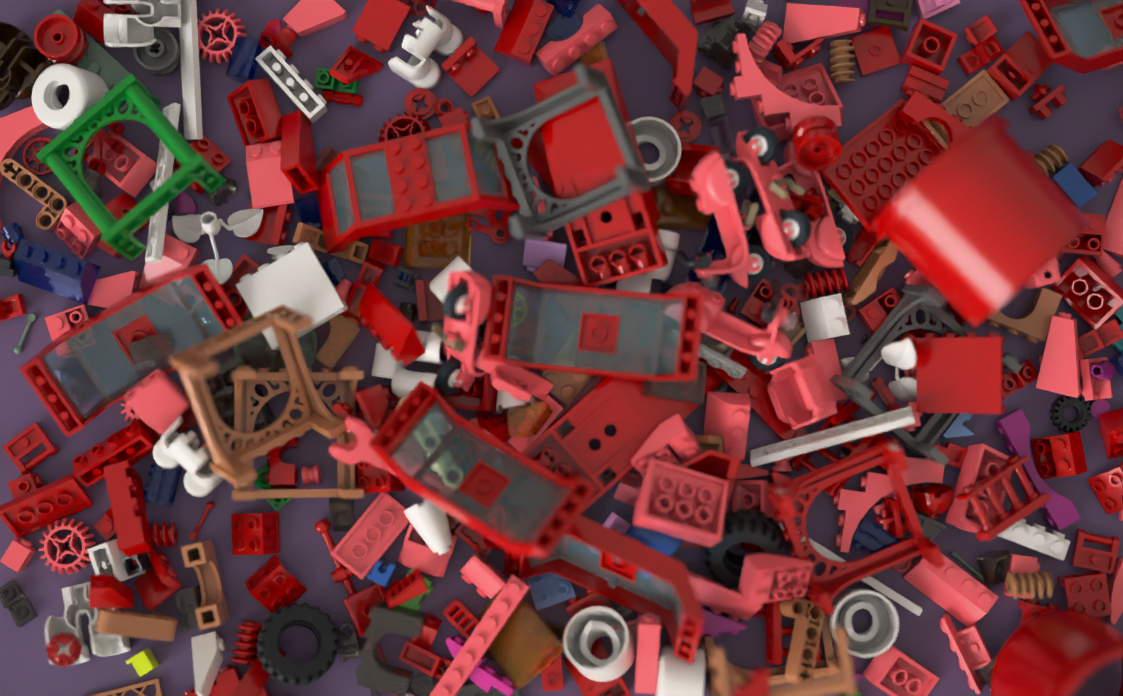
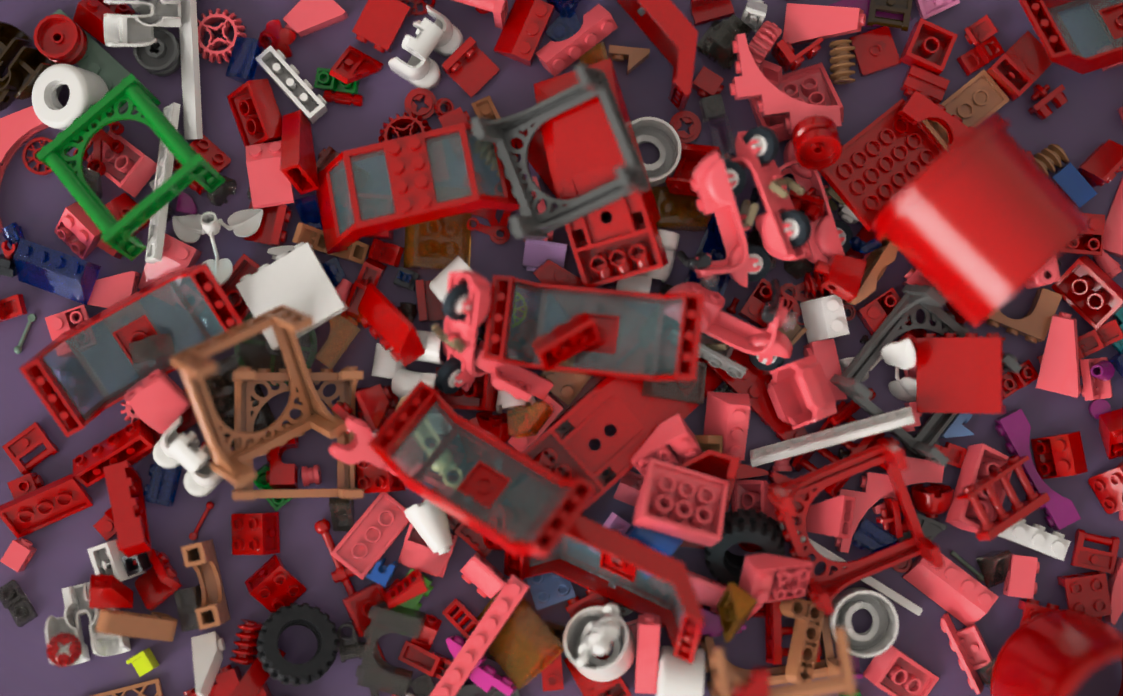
nougat beam [0,159,72,232] -> none
coral gear [38,518,96,574] -> none
red piece [148,521,178,548] -> none
red axle [871,377,902,412] -> none
medium nougat piece [1006,572,1054,599] -> none
black tyre [1049,395,1091,432] -> none
none -> red slope [531,311,601,371]
none -> white piece [576,603,622,666]
none -> nougat slope [608,45,650,75]
none -> pearl gold slope [717,582,757,642]
none -> coral slope [797,495,856,539]
none -> red torso [813,254,867,303]
none -> clear blue arm [850,236,882,254]

